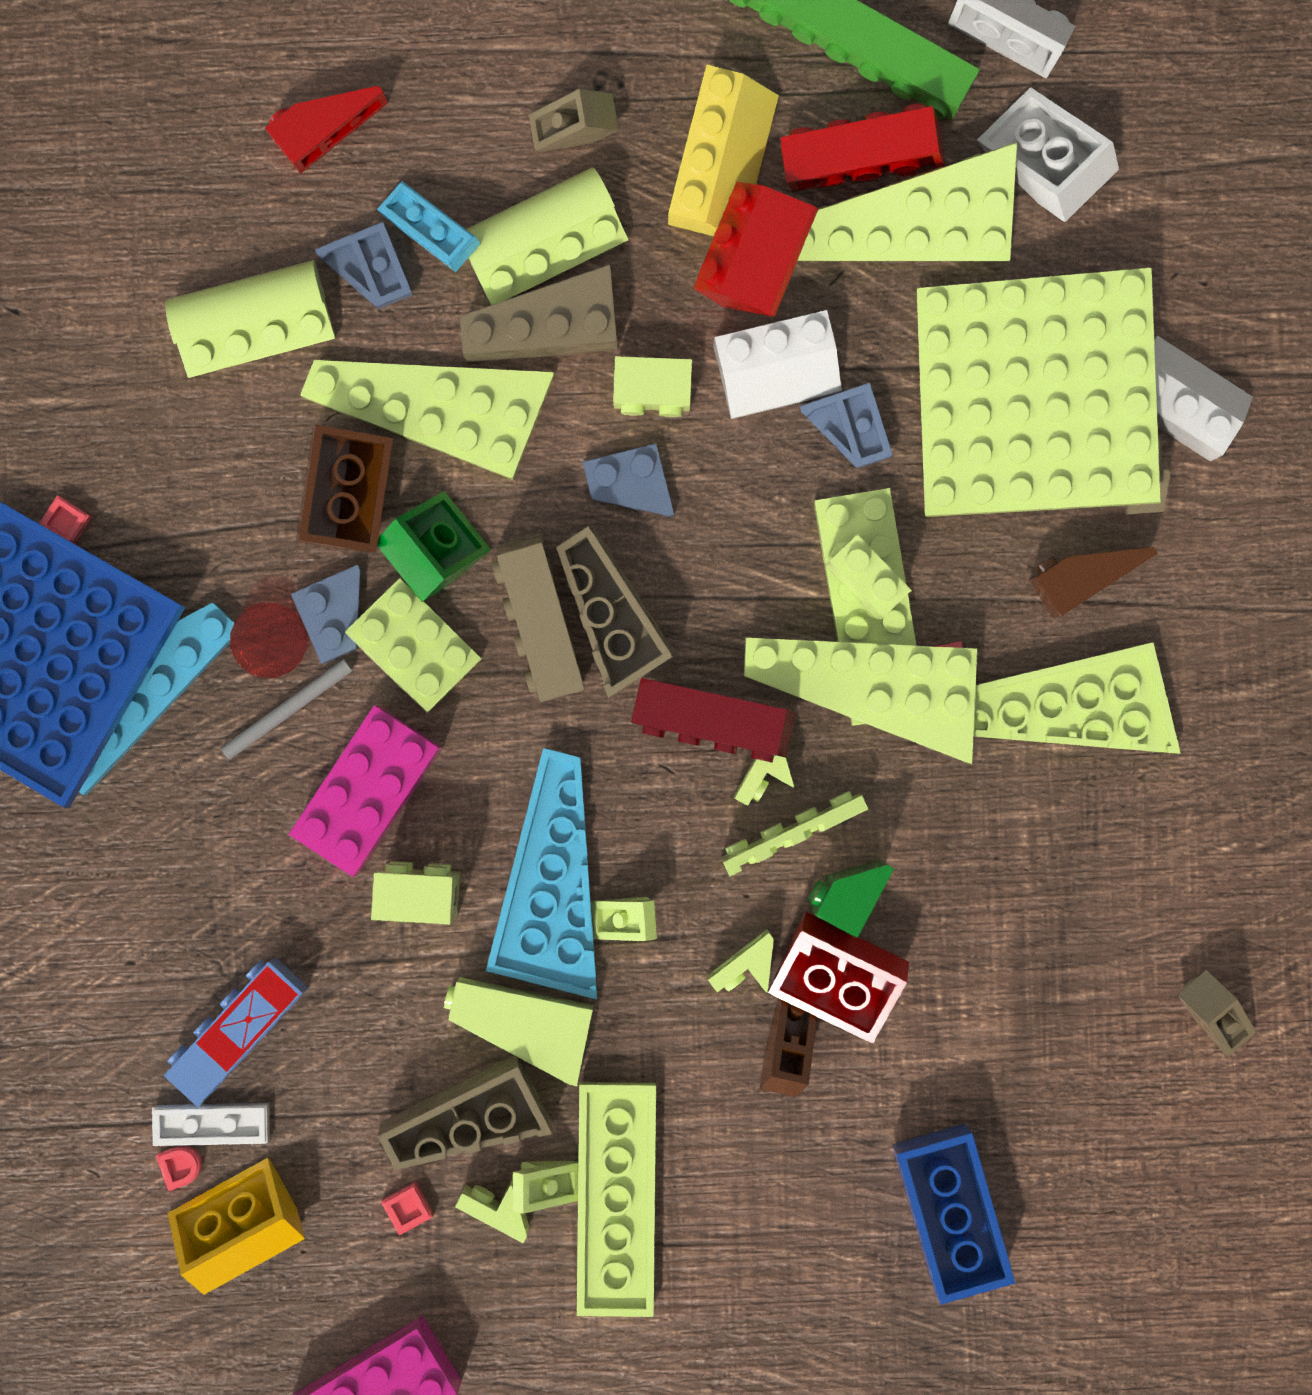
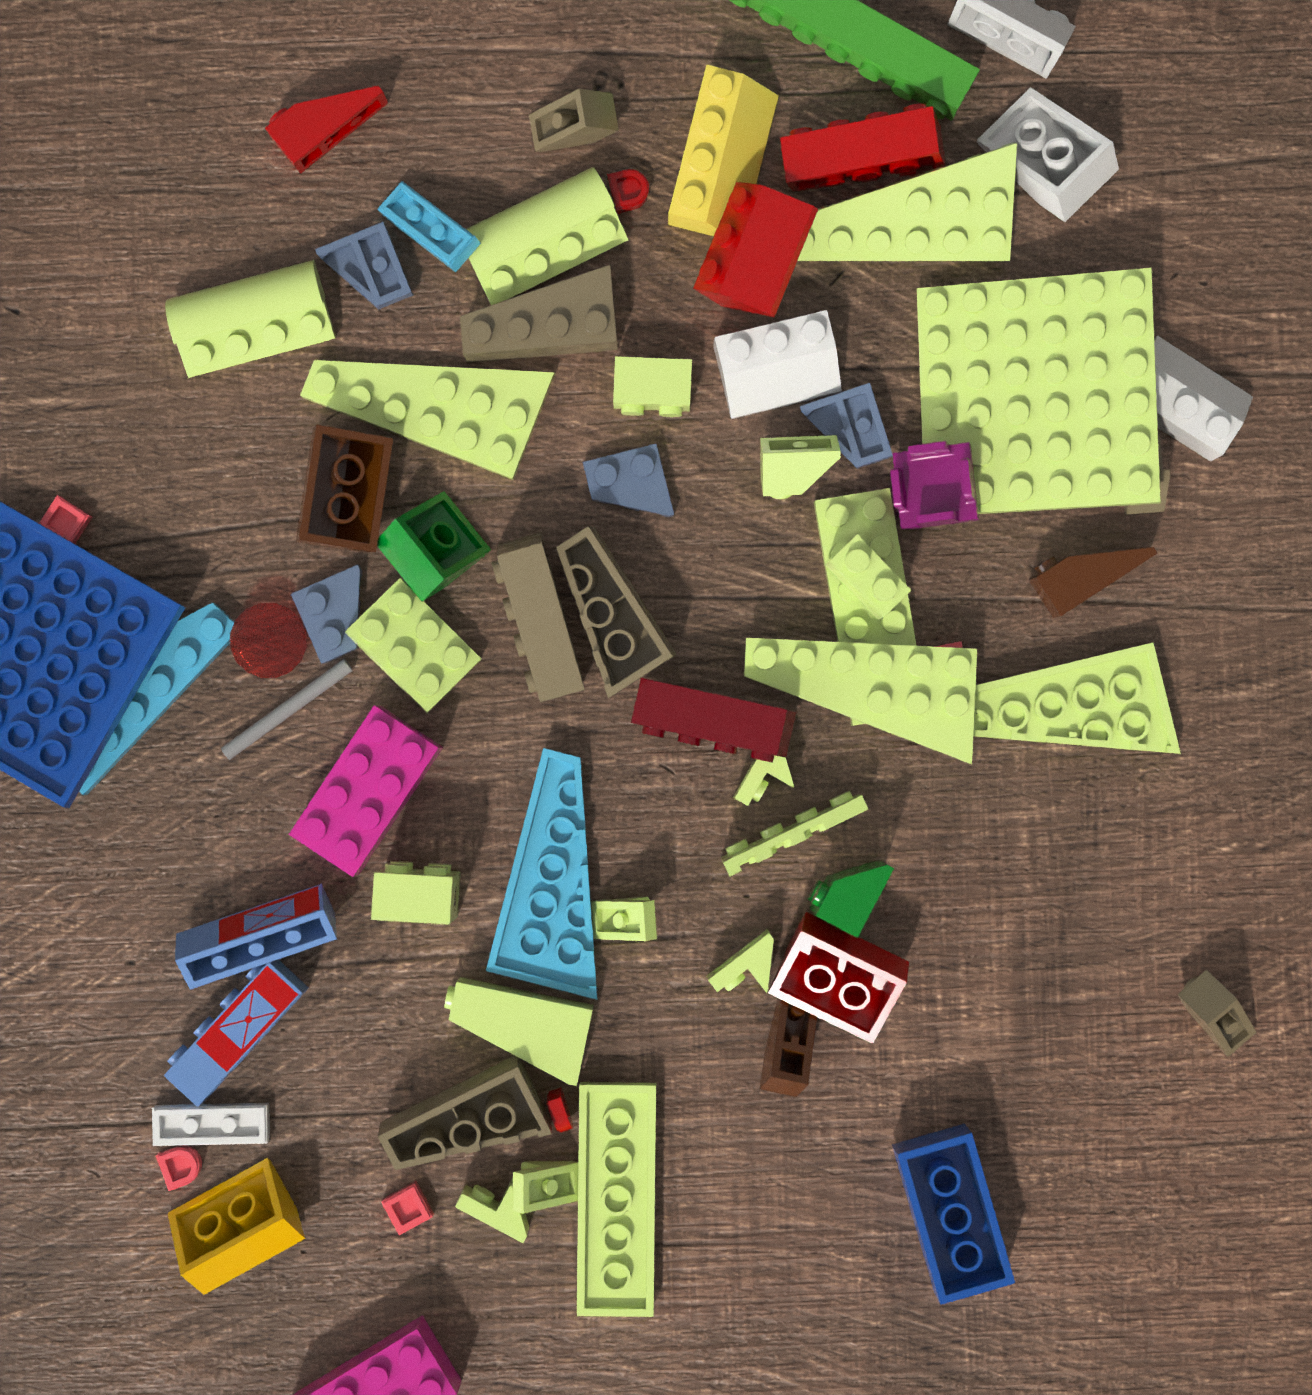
none -> medium blue brick [175,884,337,990]
none -> red tile [547,1087,573,1133]
none -> red tile [607,169,649,214]
none -> yellowish green slope [760,435,840,499]
none -> magenta panel [890,441,979,530]

